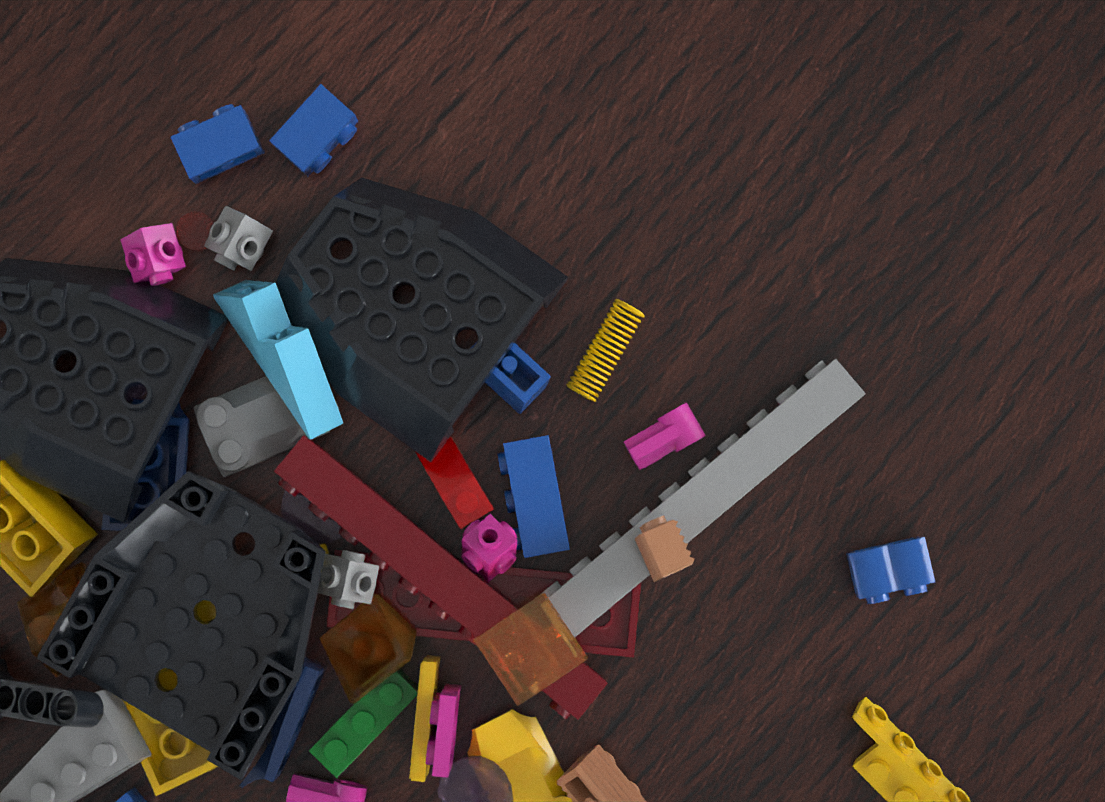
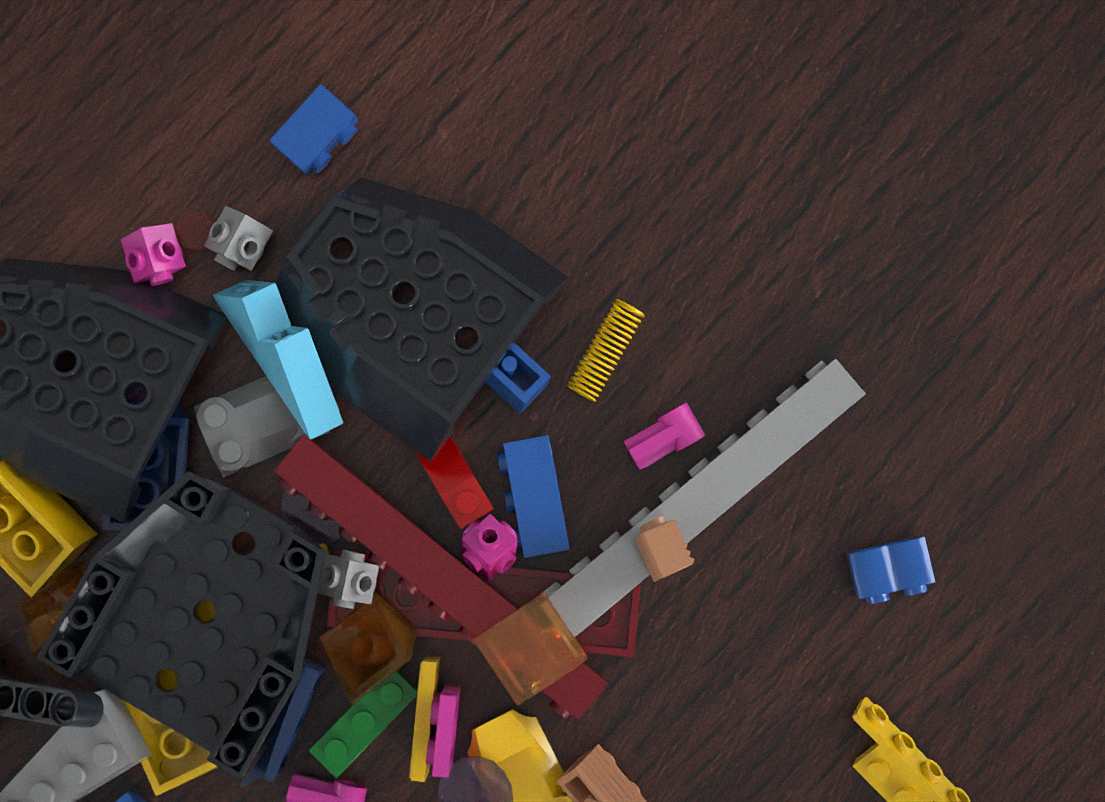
blue brick [171,104,265,184] -> none

